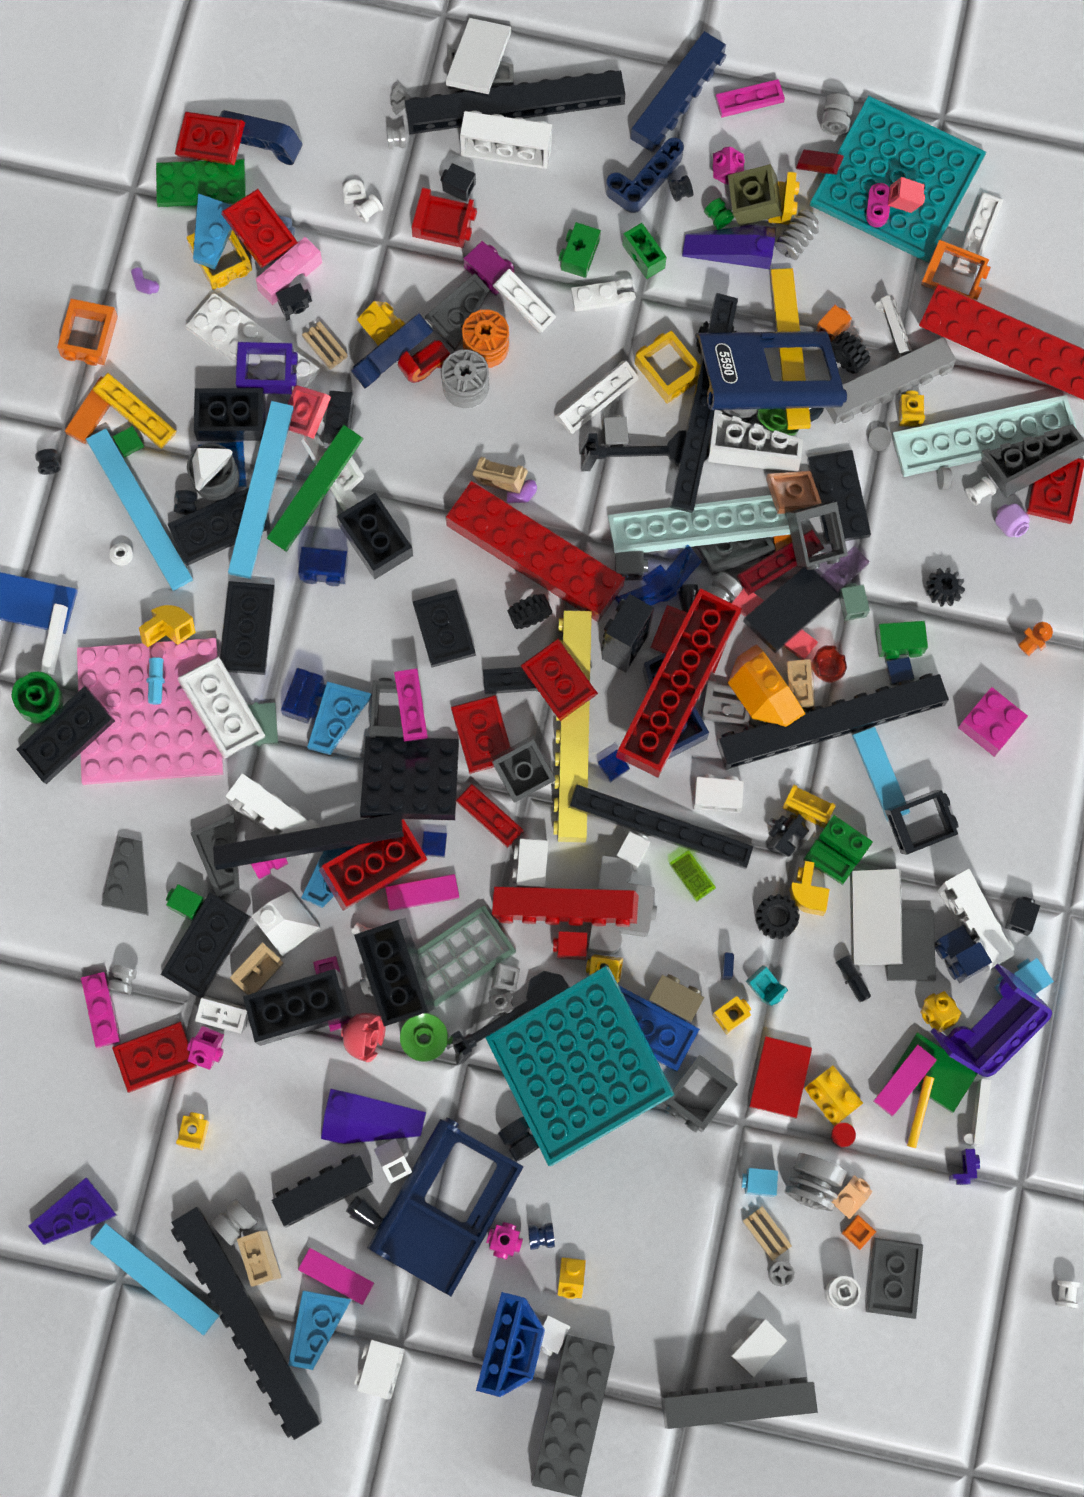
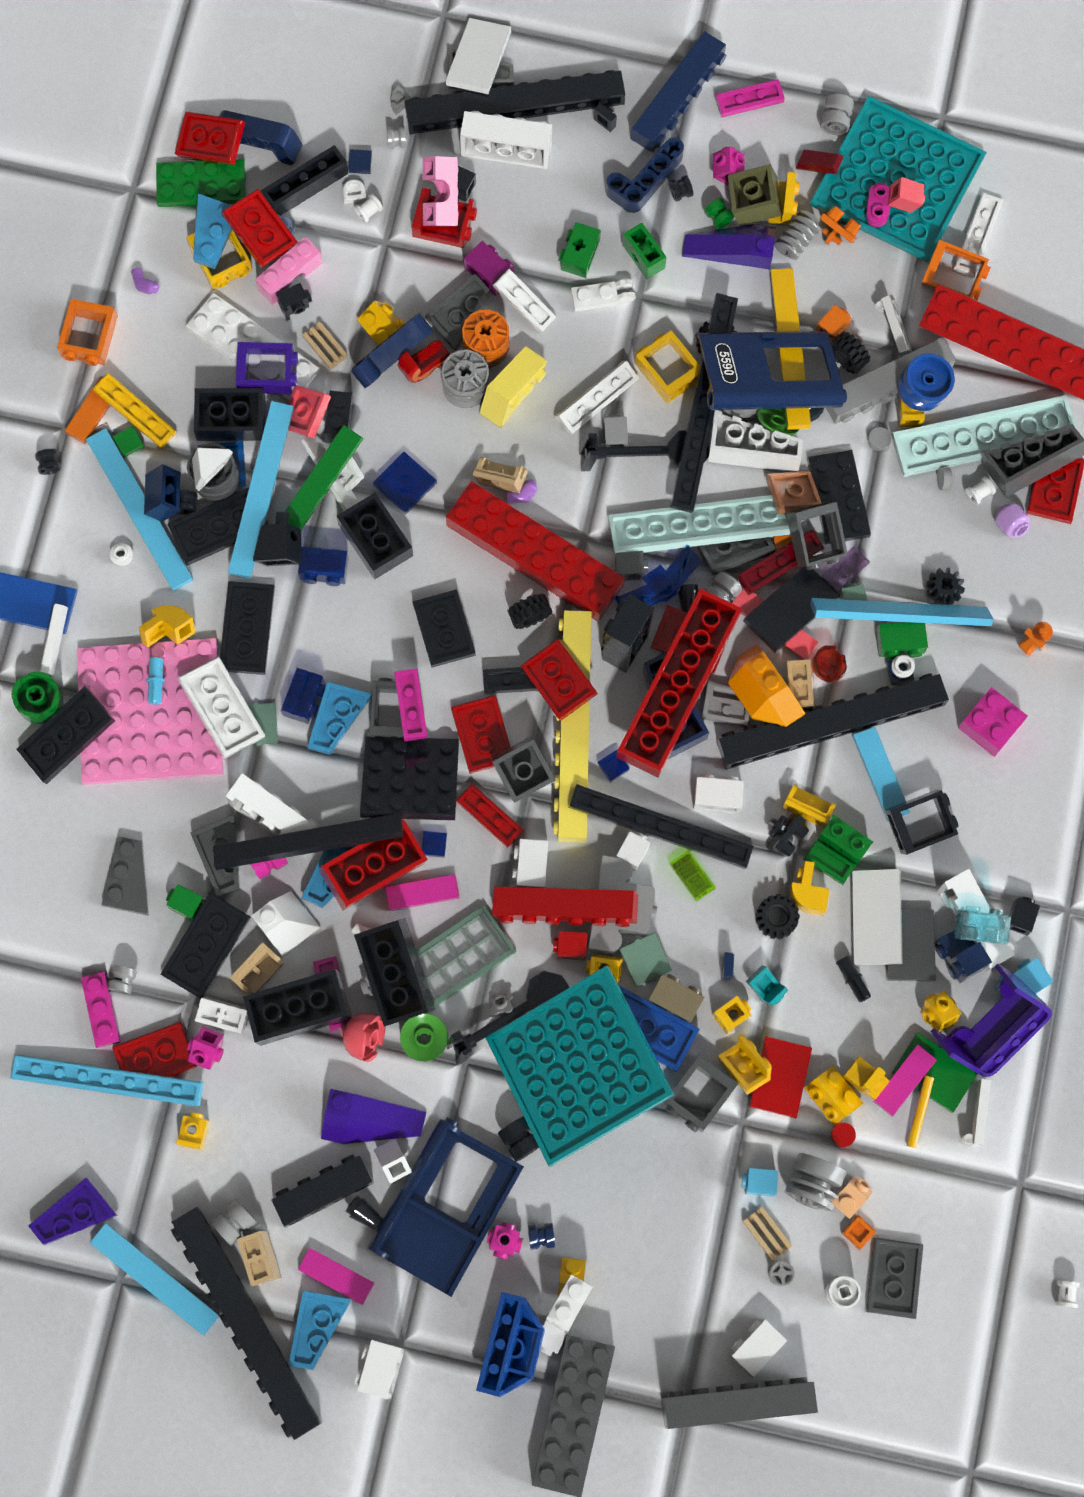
light grey tile [491,963,520,992] -> none
dark purple bracket [949,1149,980,1185] -> none
none -> medium azure tile [10,1055,204,1107]
none -> dark blue brick [144,464,181,522]
none -> black torso [253,512,302,566]
none -> black brick [260,145,348,216]
none -> dark blue tile [348,149,372,174]
none -> clear blue tile [373,452,437,514]
none -> bright pink arch [423,156,459,226]
none -> light yellow wedge [479,346,547,428]
none -> white brick [546,1275,593,1332]
none -> black plate [594,103,617,132]
none -> sand green piece [619,932,672,987]
none -> yellow bracket [718,1035,772,1095]
none -> medium azure tile [810,598,994,626]
none -> orange hips [820,206,861,245]
none -> yellow brick [842,1056,890,1100]
none -> white plate [891,655,915,678]
none -> blue wheel [897,353,955,411]
none -> clear light blue brick [955,906,1011,945]

